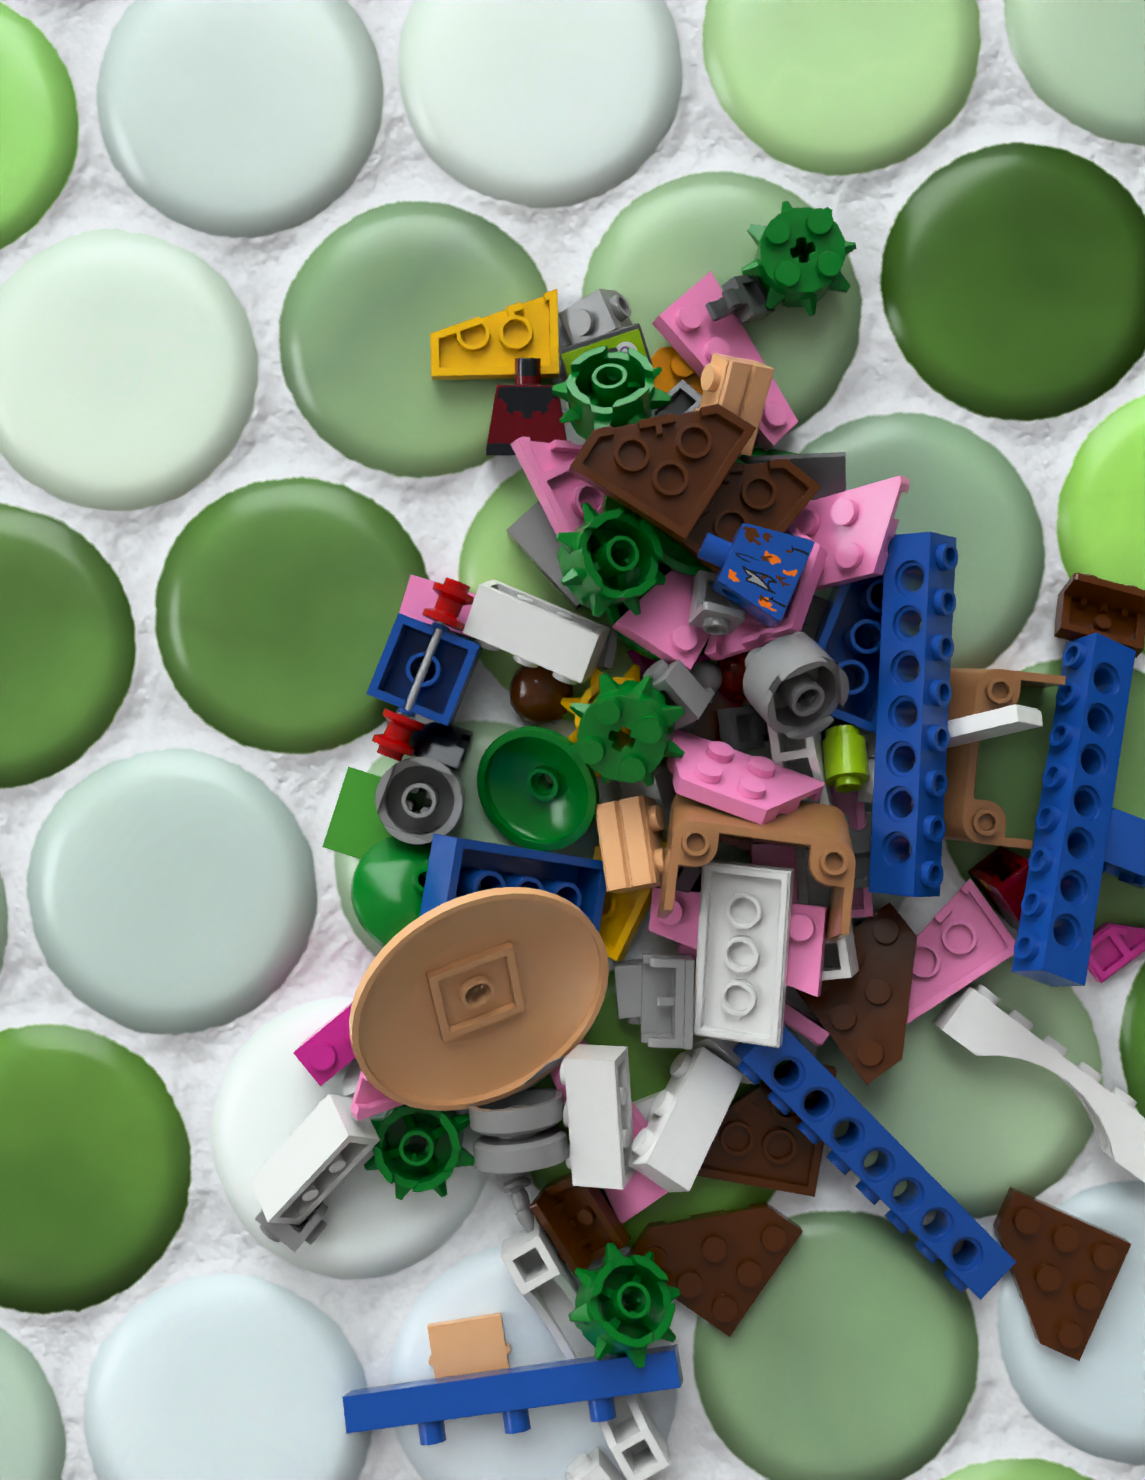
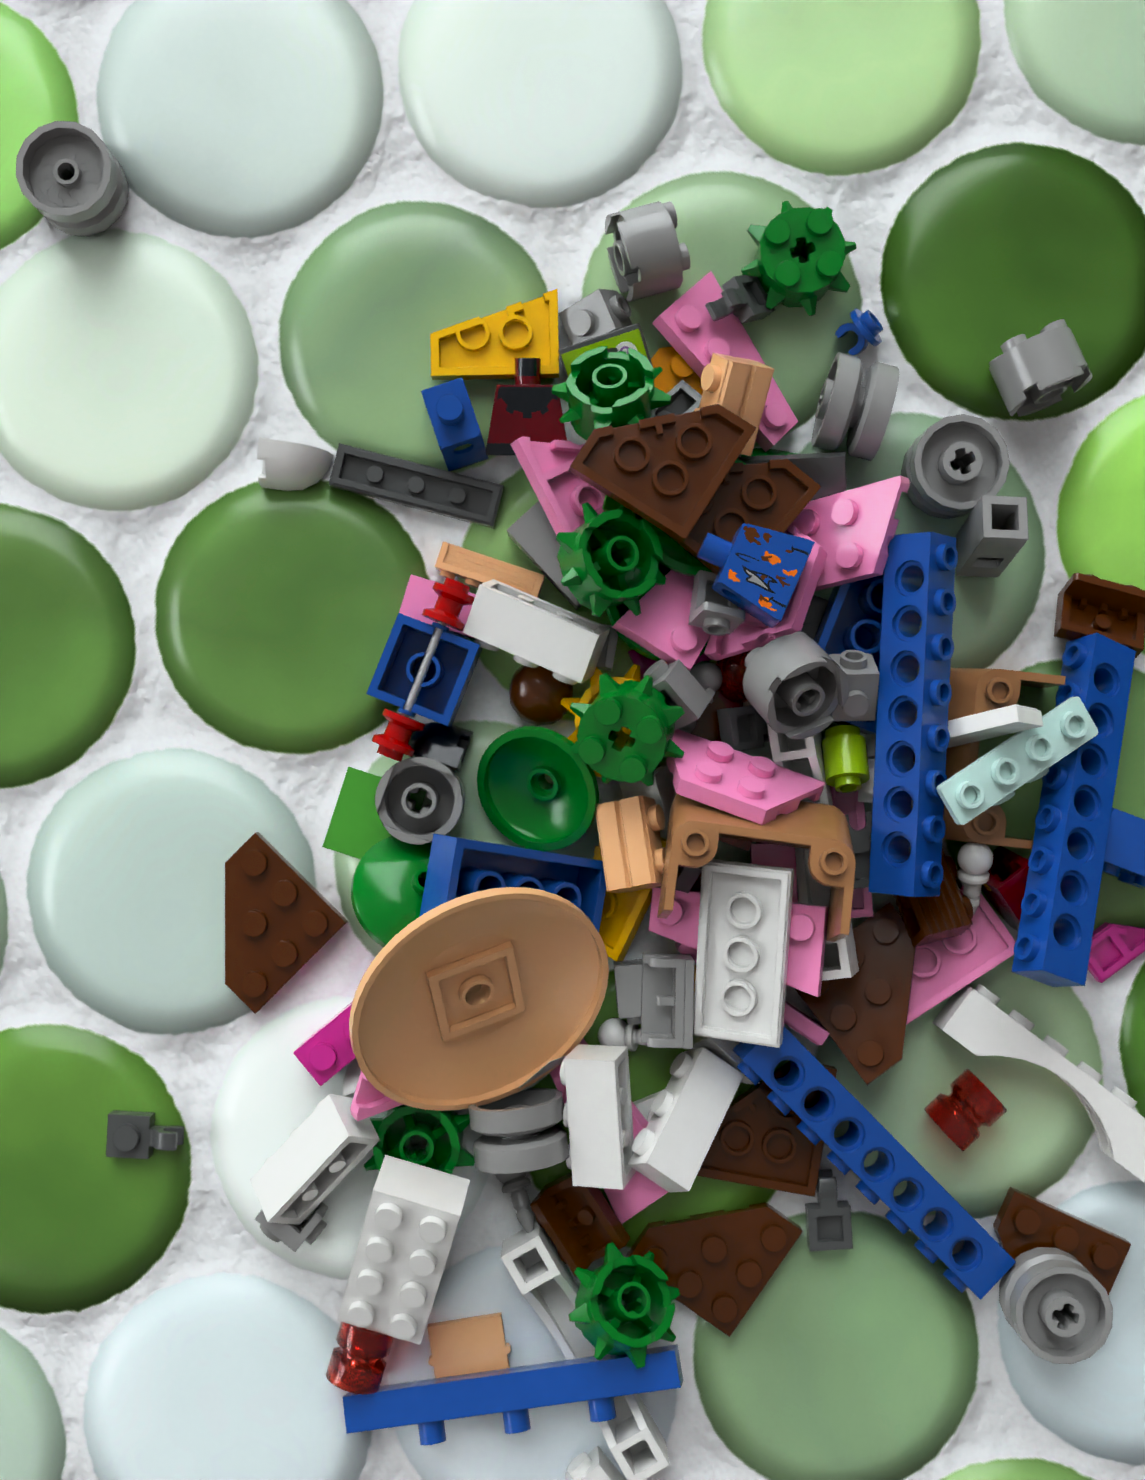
none -> light grey wheel [16,121,128,236]
none -> dark grey plate [106,1110,184,1159]
none -> reddish brown plate [225,832,348,1014]
none -> white brick [257,437,334,491]
none -> clear red wheel [326,1322,394,1395]
none -> dark grey tile [329,443,504,529]
none -> white brick [337,1155,470,1345]
none -> blue torso [421,378,489,472]
none -> light nougat piece [435,541,545,598]
none -> white bar [598,1018,648,1051]
none -> light grey brick [605,201,690,302]
none -> dark grey plate [805,1169,853,1251]
none -> light grey wheel [811,352,899,461]
none -> light grey bracket [829,650,880,721]
none -> blue plate [835,308,883,355]
none -> reddish brown brick [893,848,973,947]
none -> light grey wheel [901,414,1010,519]
none -> clear red wheel [924,1069,1007,1152]
none -> light aqua bracket [936,696,1098,825]
none -> light grey brick [955,495,1029,577]
none -> white bar [957,842,993,915]
none -> light grey brick [989,319,1093,417]
none -> light grey wheel [999,1247,1113,1364]

